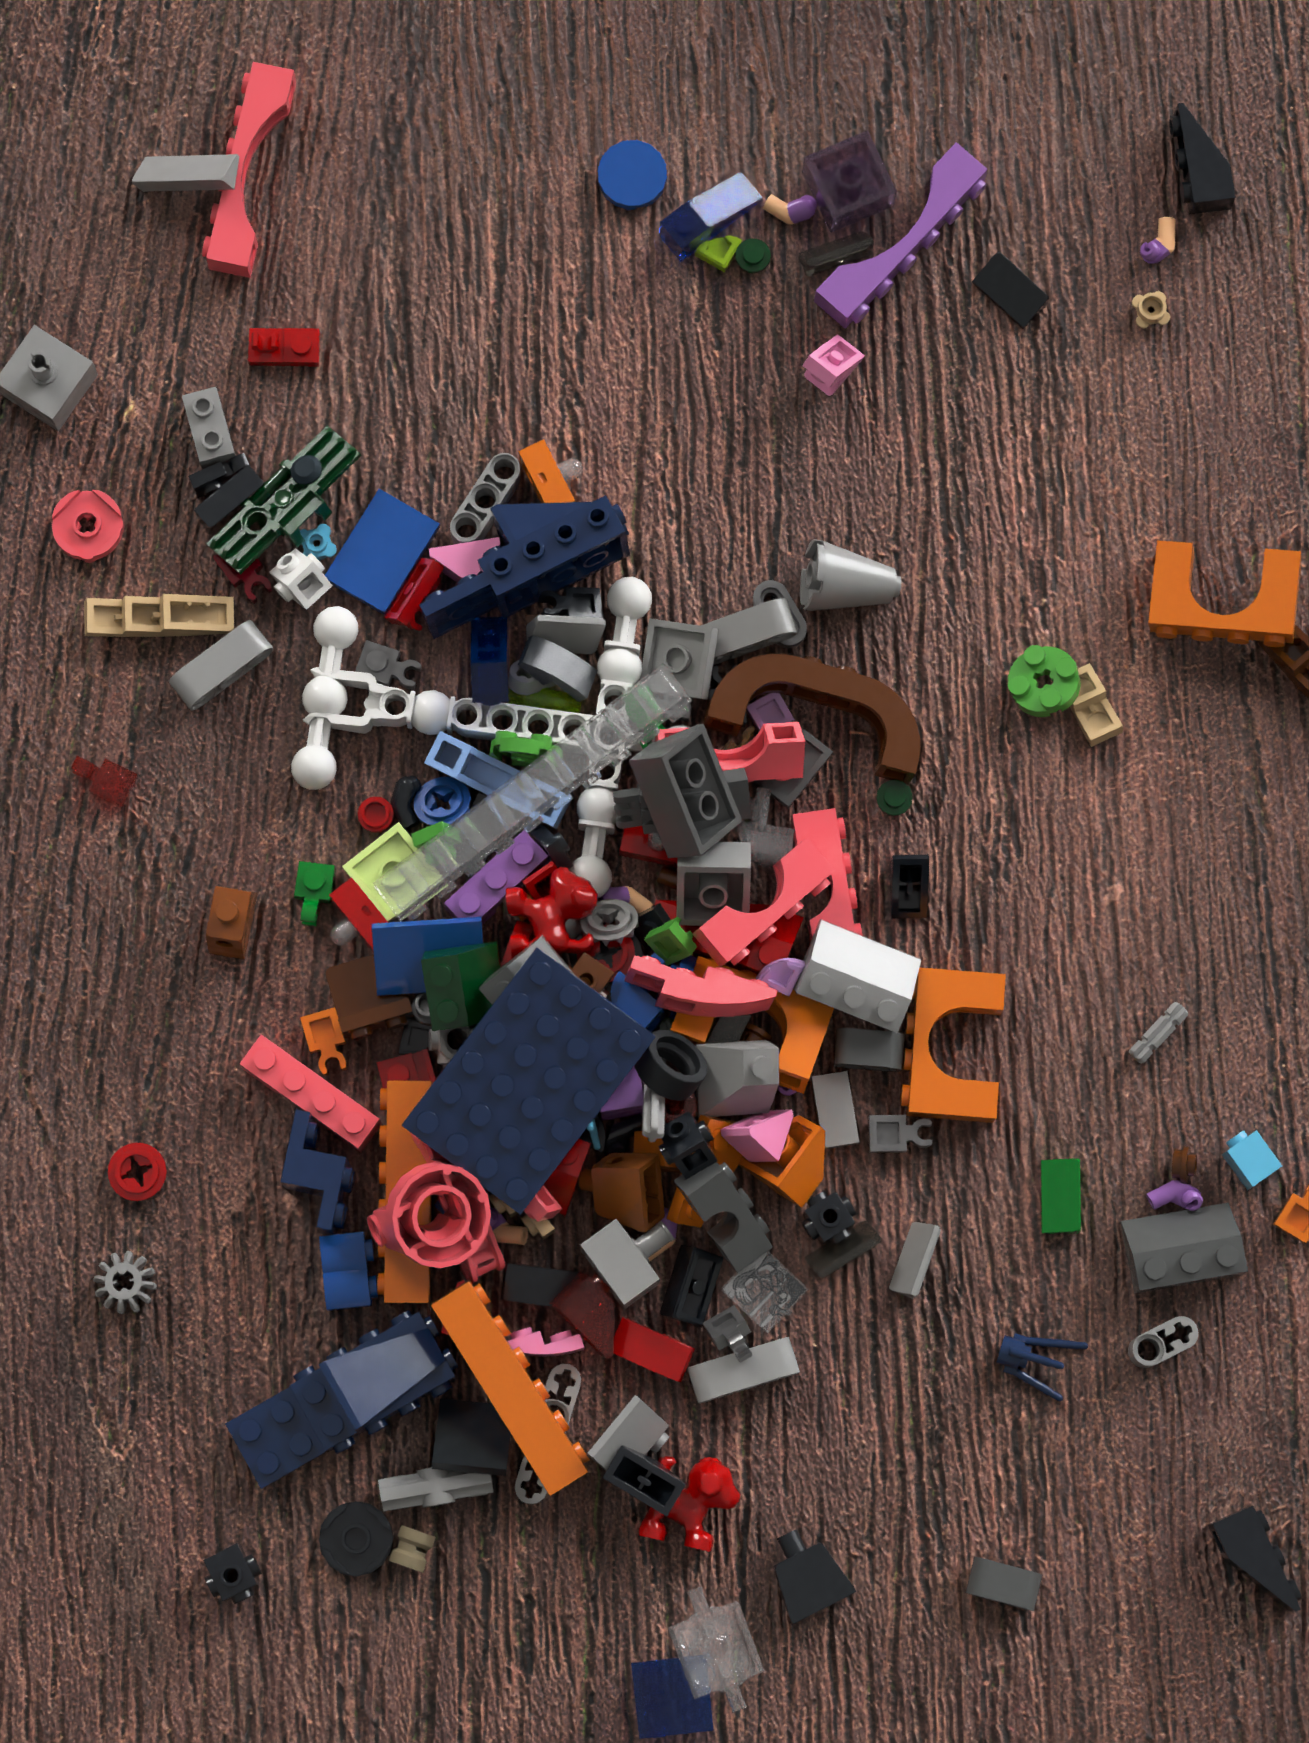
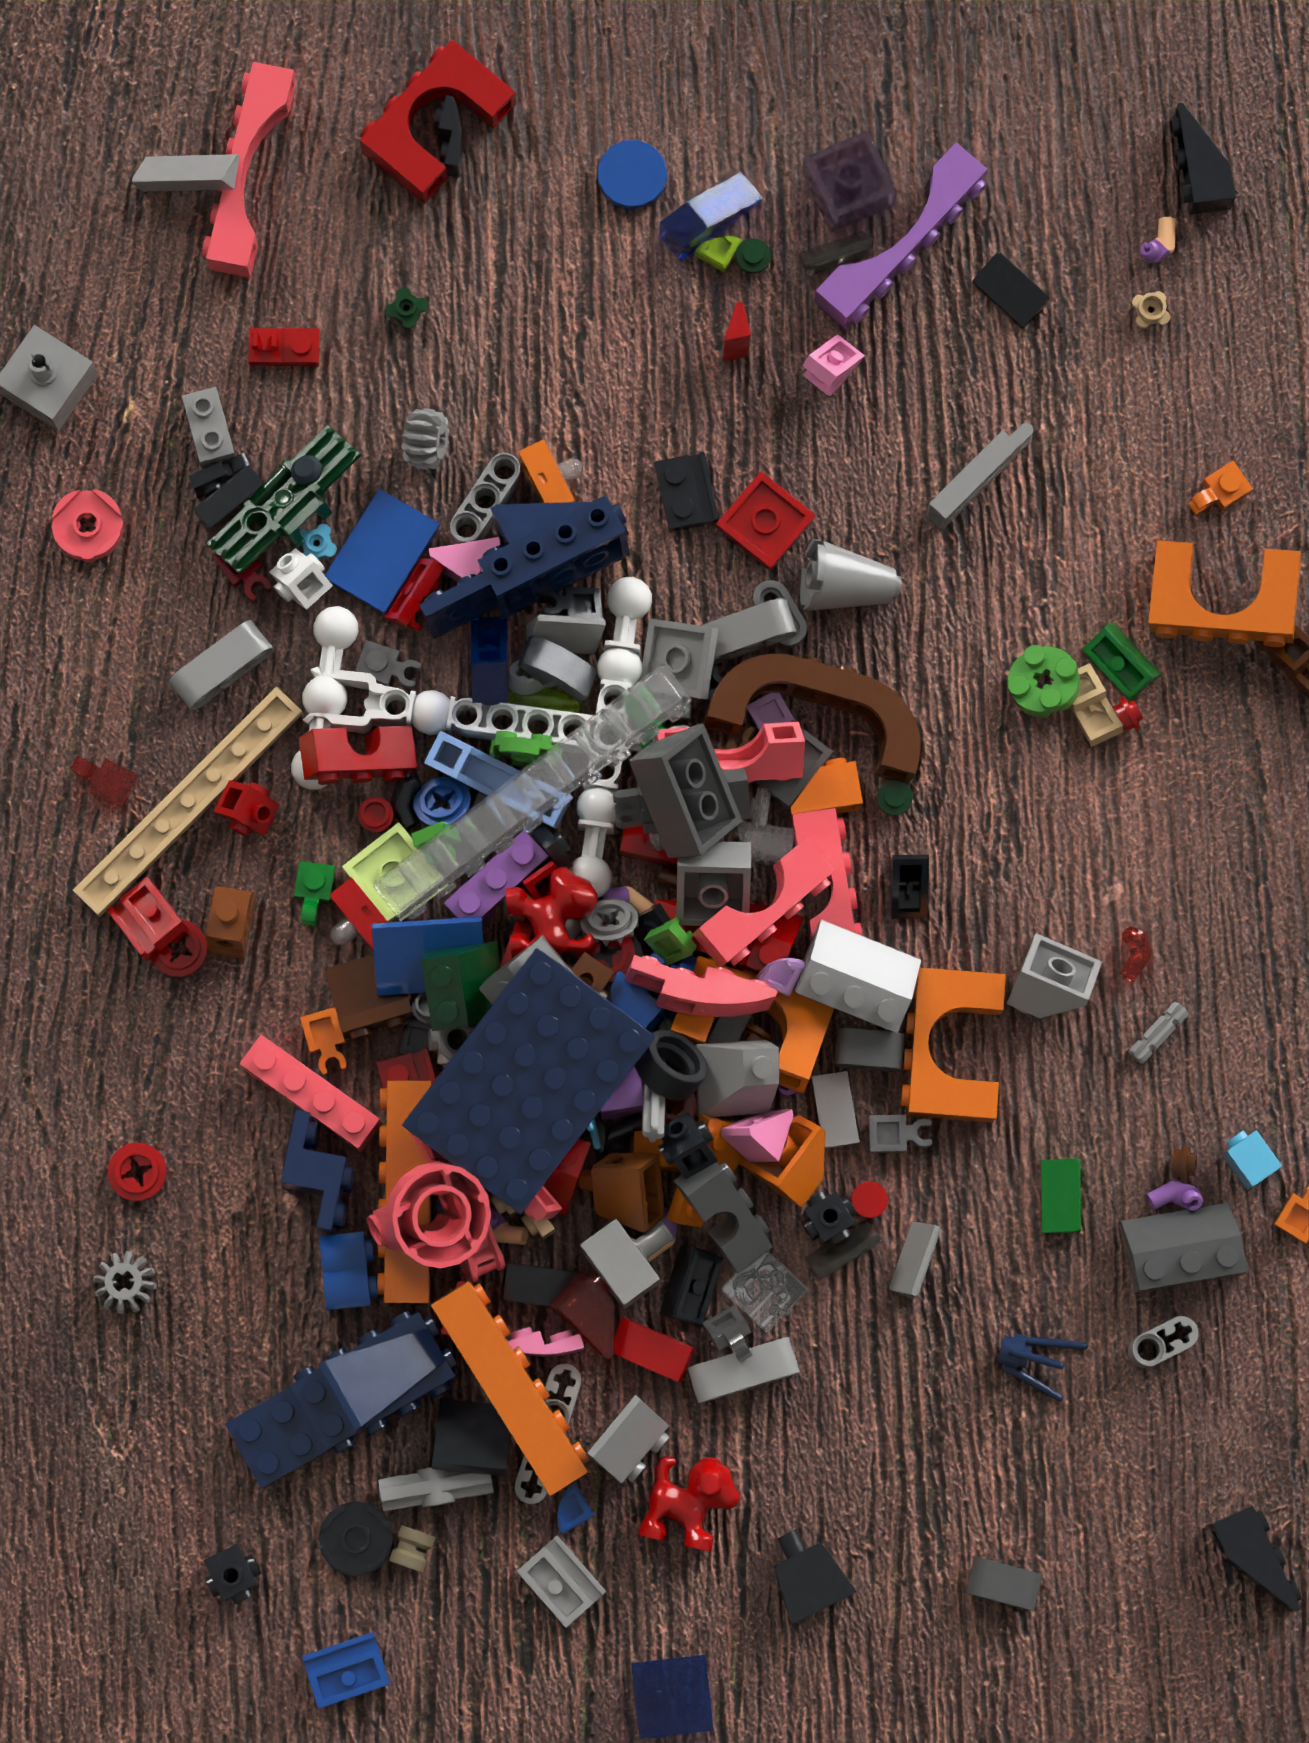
tan slope [84,594,234,637] -> none
black slope [603,1445,687,1516] -> none
clear plate [668,1586,765,1713] -> none
arm [763,194,817,225] -> none
none -> tan plate [73,686,303,917]
none -> red plate [107,876,188,961]
none -> red gear [150,920,208,978]
none -> red brick [213,780,280,837]
none -> red arch [299,726,417,785]
none -> blue plate [302,1632,390,1709]
none -> red arch [360,40,516,204]
none -> dark green plate [386,288,428,329]
none -> light grey gear [401,408,450,470]
none -> black slope [434,95,463,178]
none -> light grey plate [517,1535,607,1628]
none -> blue tile [557,1483,594,1534]
none -> black plate [654,452,719,533]
none -> red plate [716,471,816,571]
none -> red slope [722,302,751,362]
none -> orange slope [789,758,863,821]
none -> red tile [851,1181,888,1219]
none -> light grey hinge [926,423,1033,530]
none -> light grey slope [1006,933,1102,1018]
none -> green slope [1082,623,1161,701]
none -> red plate [1113,697,1144,732]
none -> clear red arm [1119,926,1151,982]
none -> orange plate [1188,461,1253,515]

